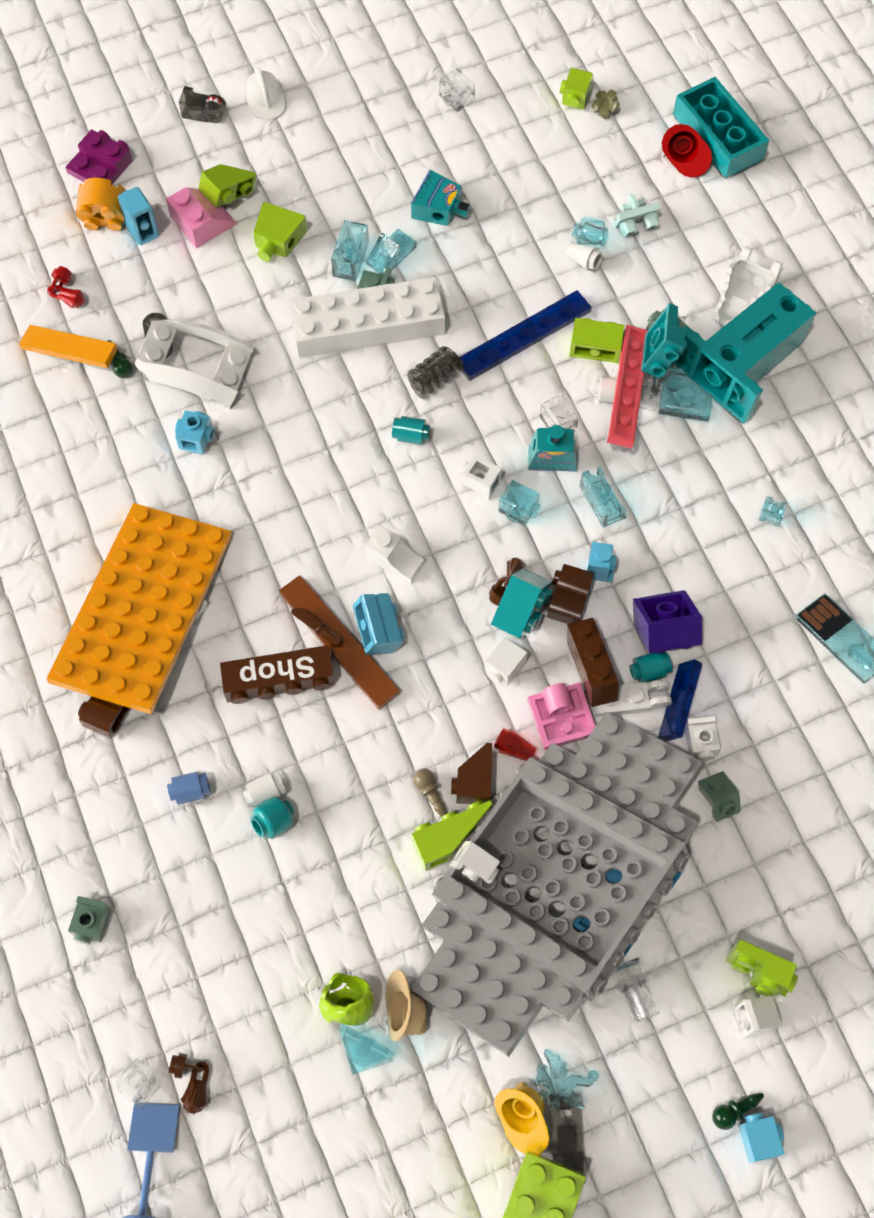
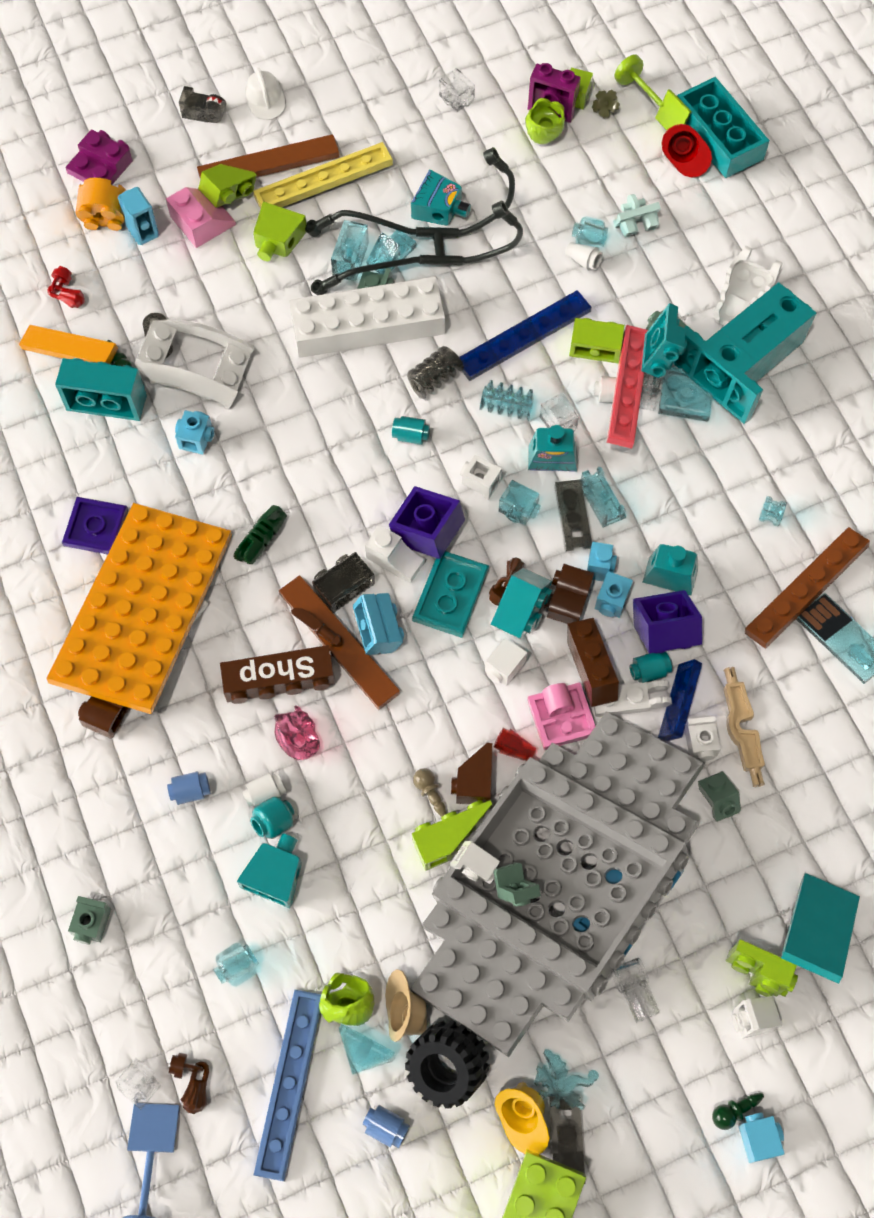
none -> teal brick [55,358,147,421]
none -> dark purple tile [62,497,128,555]
none -> dark orange tile [197,134,339,178]
none -> clear light blue head [213,942,259,987]
none -> dark green hinge [233,505,287,564]
none -> teal torso [237,834,302,909]
none -> light yellow plate [253,142,393,209]
none -> medium blue tile [253,989,321,1182]
none -> clear pink hat [274,706,320,760]
none -> pearl dark grey bar [305,147,523,295]
none -> clear smoke brick [312,552,375,613]
none -> medium blue brick [362,1105,410,1148]
none -> dark purple brick [389,486,465,559]
none -> black tyre [405,1020,490,1109]
none -> teal tile [412,551,489,638]
none -> clear light blue piece [480,380,534,421]
none -> sand green bracket [494,862,541,906]
none -> lime hair [525,98,565,144]
none -> magenta plate [527,63,581,123]
none -> clear smoke plate [554,479,592,551]
none -> medium azure brick [594,571,633,618]
none -> lime piece [614,54,692,130]
none -> teal torso [642,544,698,596]
none -> tan piece [723,667,765,787]
none -> dark orange plate [745,527,870,649]
none -> teal tile [781,873,860,984]

